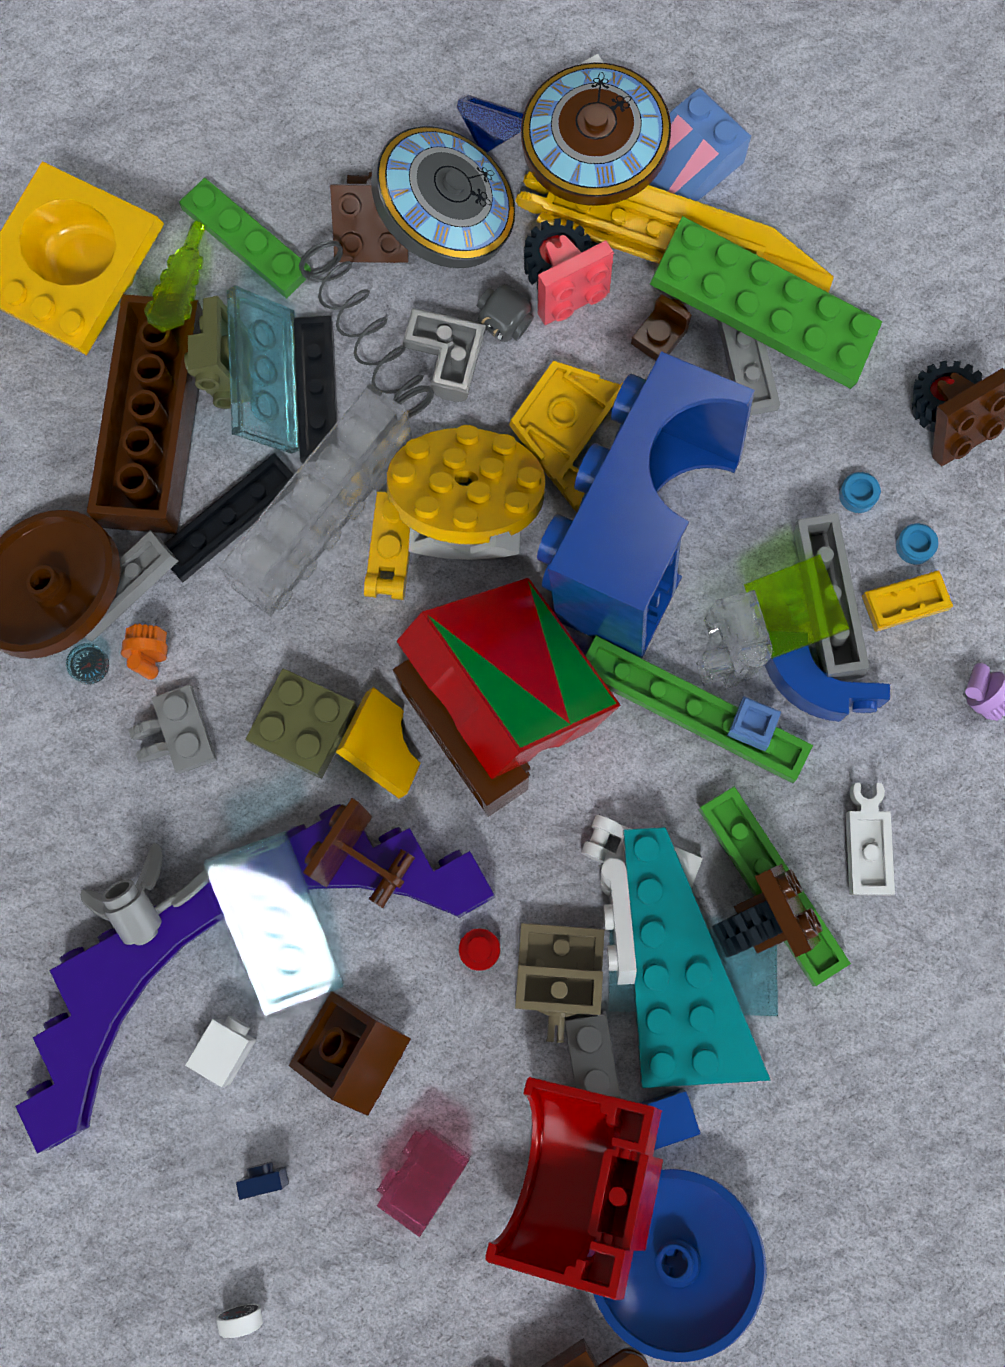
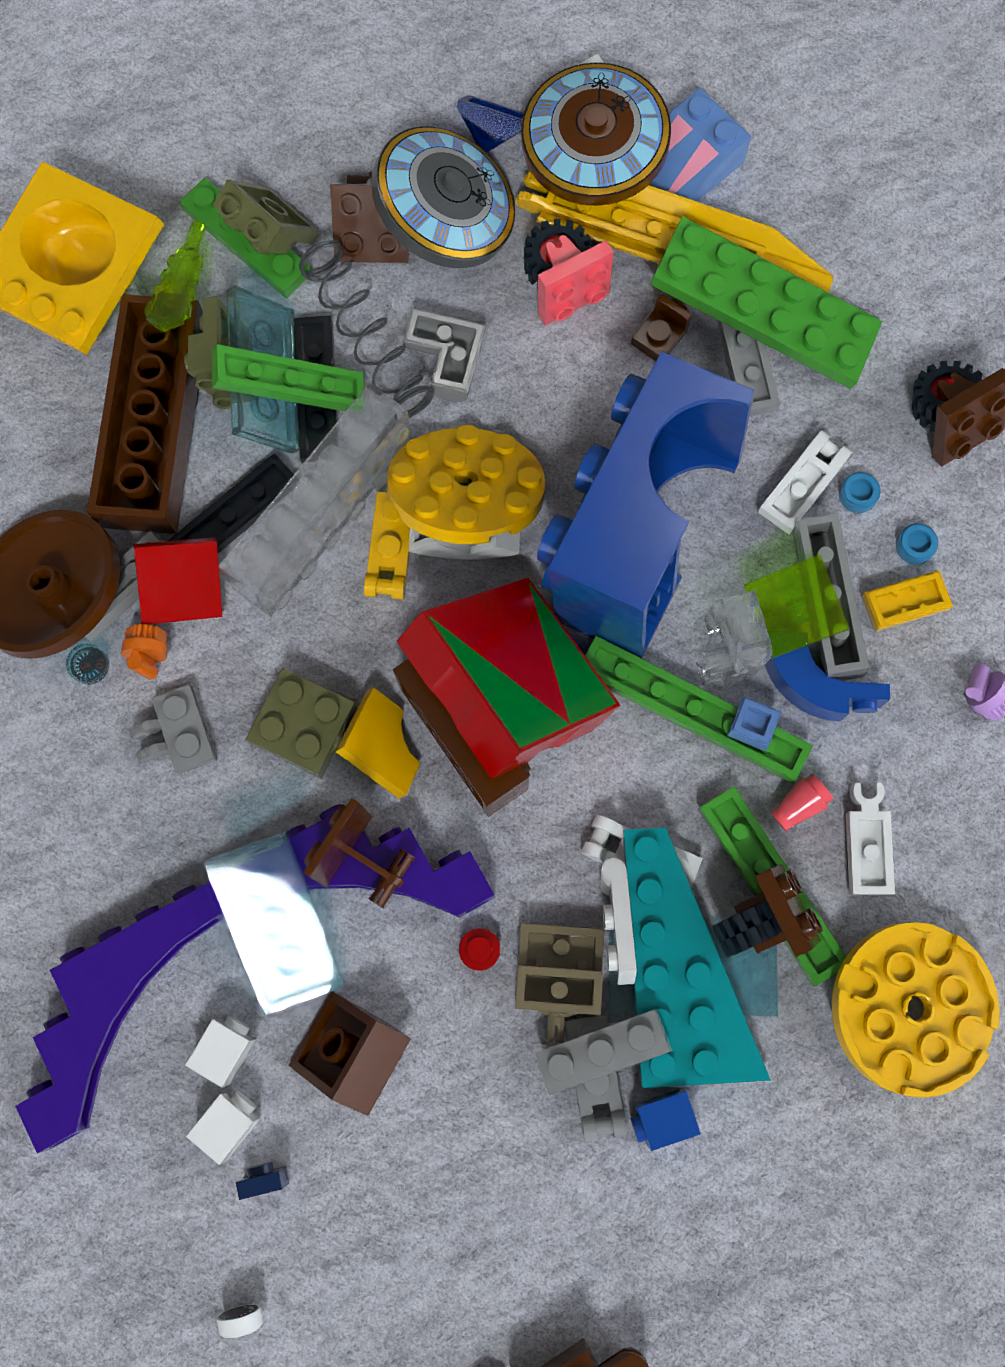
light grey plant [80,843,222,945] -> none
clear pink brick [376,1126,471,1237] -> none
dark grey head [476,284,534,342] -> none
red piece [485,1077,663,1300] -> none
yellow wing [509,361,623,513] -> none
blue dish [593,1169,767,1362] -> none
none -> red tile [133,537,223,625]
none -> white brick [186,1091,261,1165]
none -> bright green plate [211,344,365,414]
none -> olive plate [213,179,320,255]
none -> light grey plate [535,1009,672,1095]
none -> white plate [758,430,853,535]
none -> coral cone [770,774,834,832]
none -> yellow plate [832,922,1000,1098]

